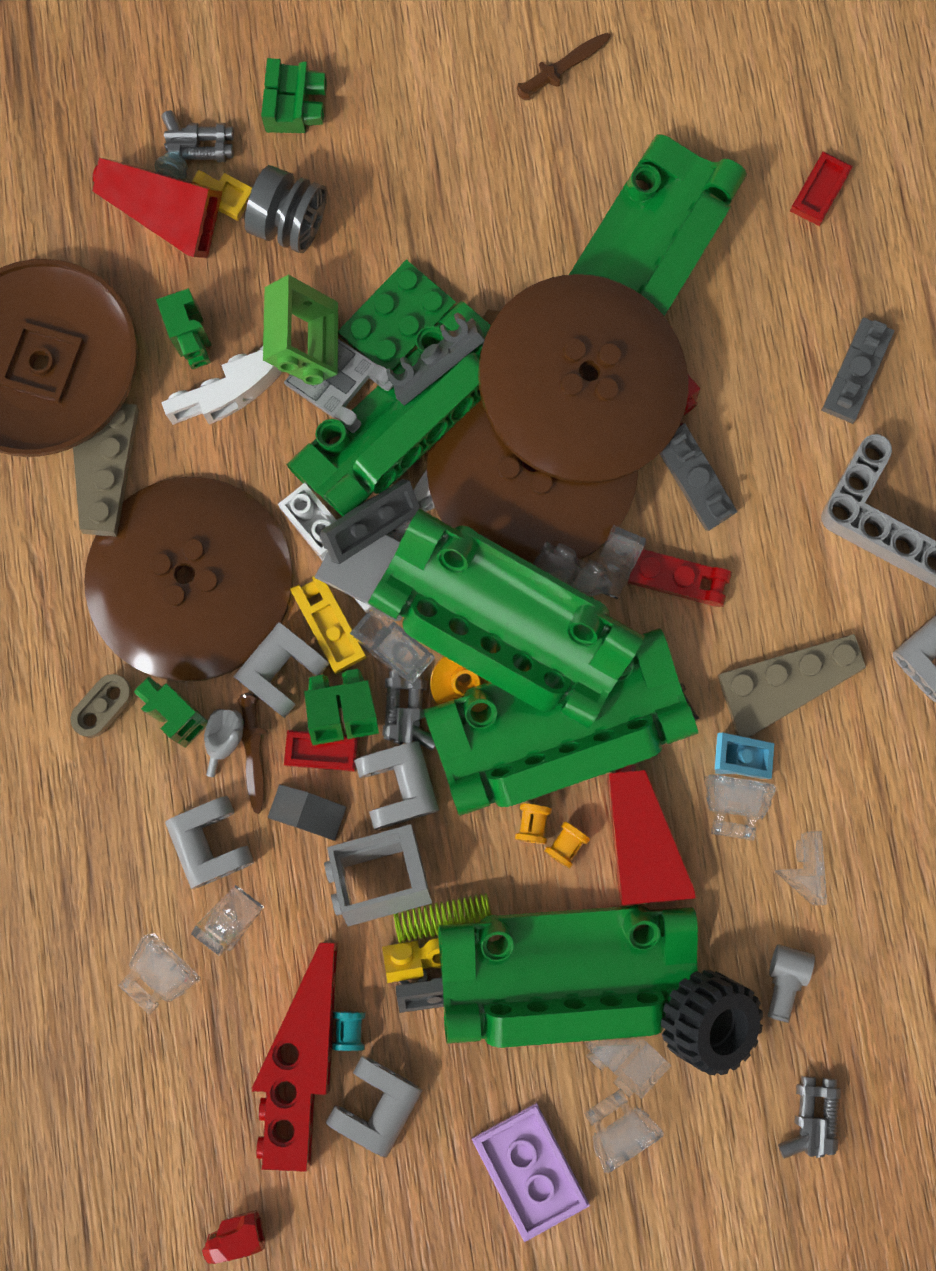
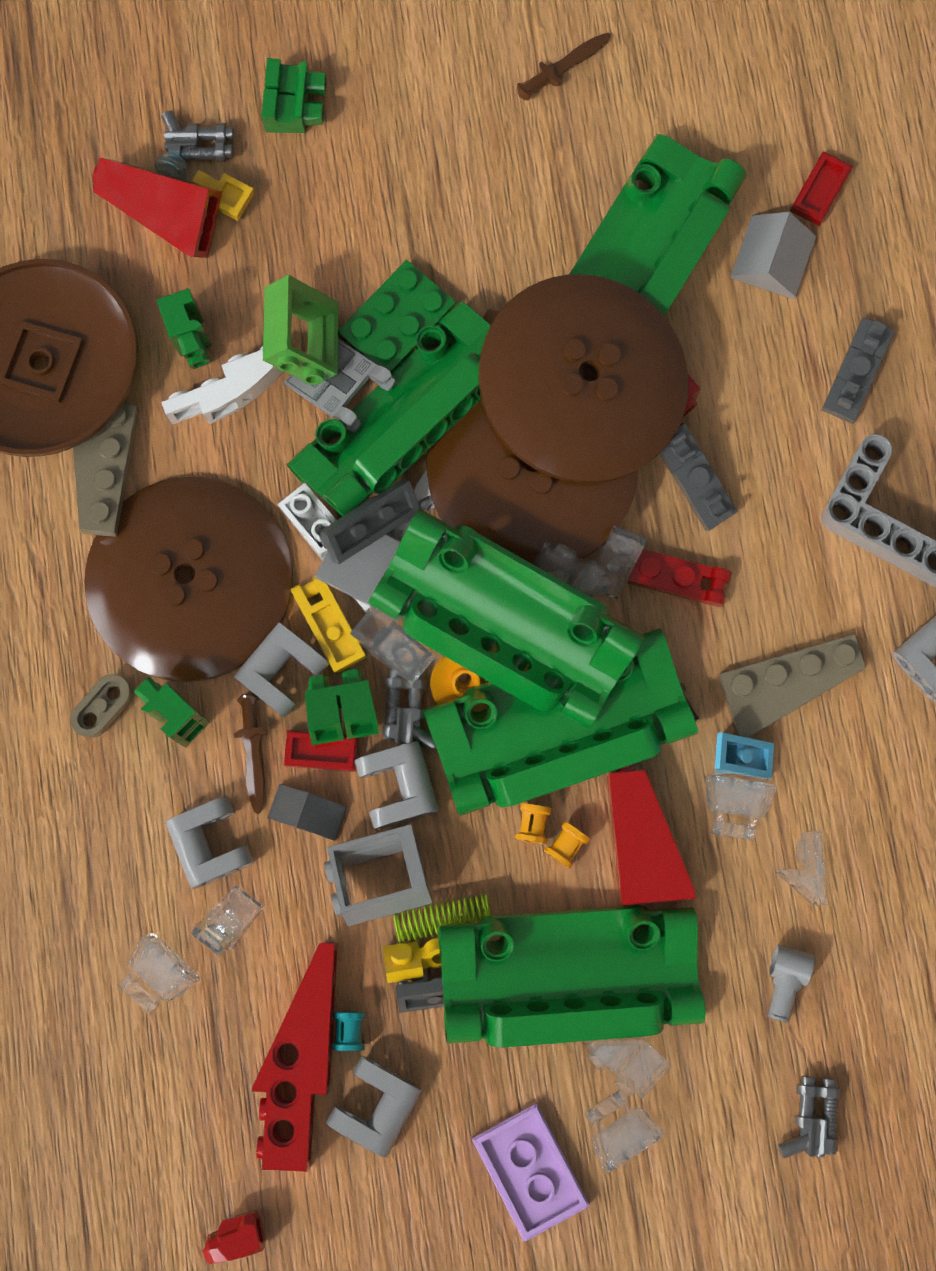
light grey piece [204,709,243,777] -> none
dark grey wheel [245,165,327,253] -> none
dark grey plate [386,313,484,406] -> none
black tyre [661,970,763,1076] -> none
none -> light grey slope [730,212,816,299]

